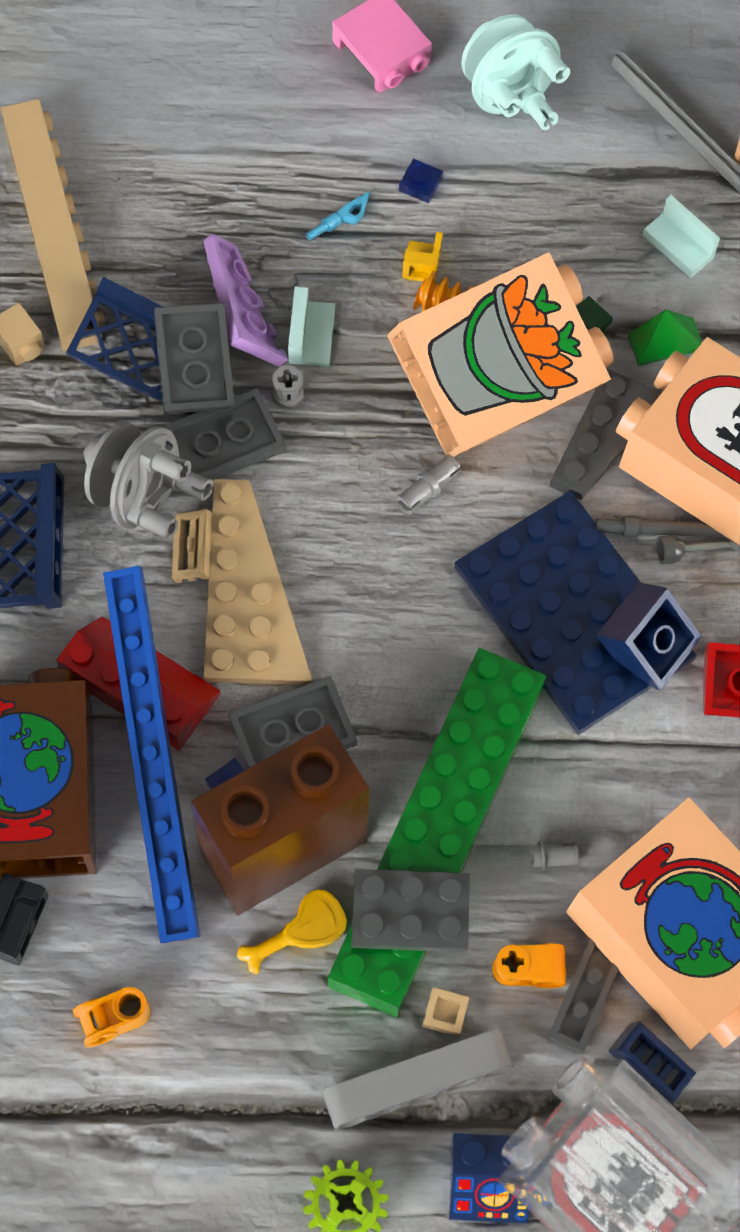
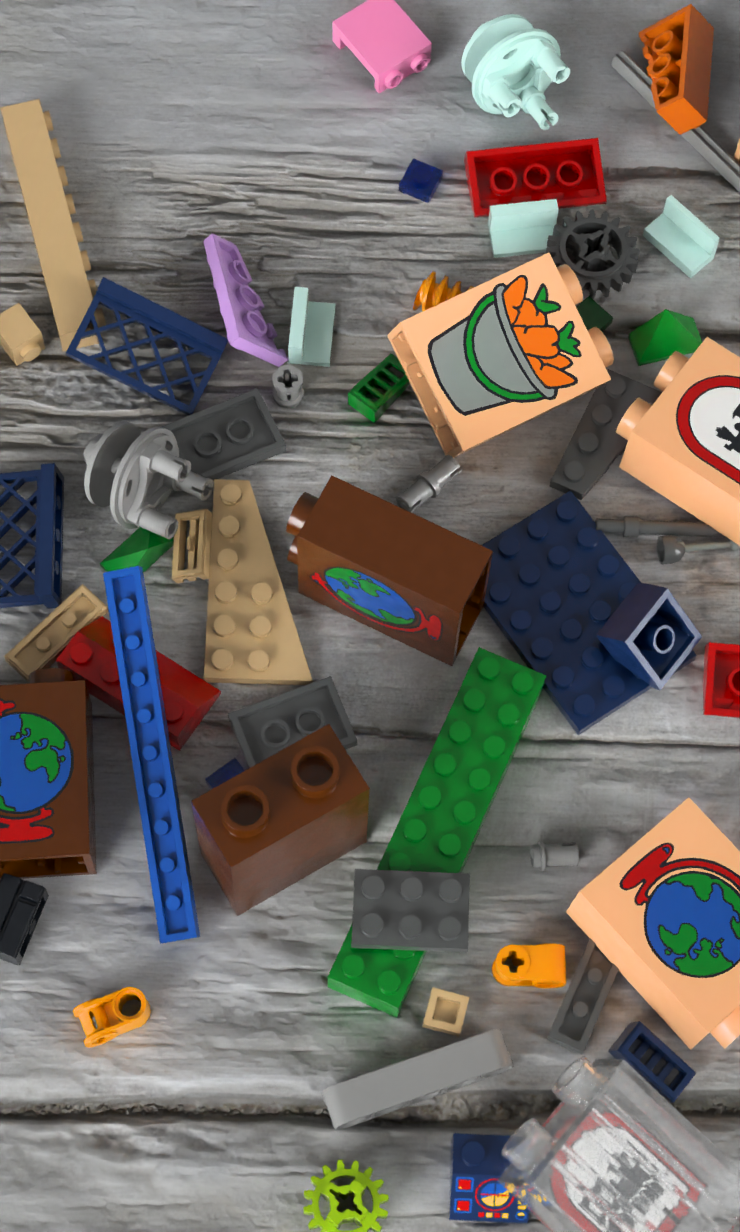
dark grey plate [153,303,235,414] -> none
yellow piece [237,889,348,974] -> none
medium azure hand [306,191,370,241] -> none
yellow panel [402,231,443,281] -> none
none -> tan tile [4,584,109,682]
none -> green slope [100,527,174,572]
none -> reddish brown brick [286,475,493,666]
none -> green slope [348,353,410,423]
none -> red slope [464,138,607,218]
none -> light aqua panel [488,199,559,258]
none -> dark grey gear [545,209,640,299]
none -> orange wedge [638,4,714,135]

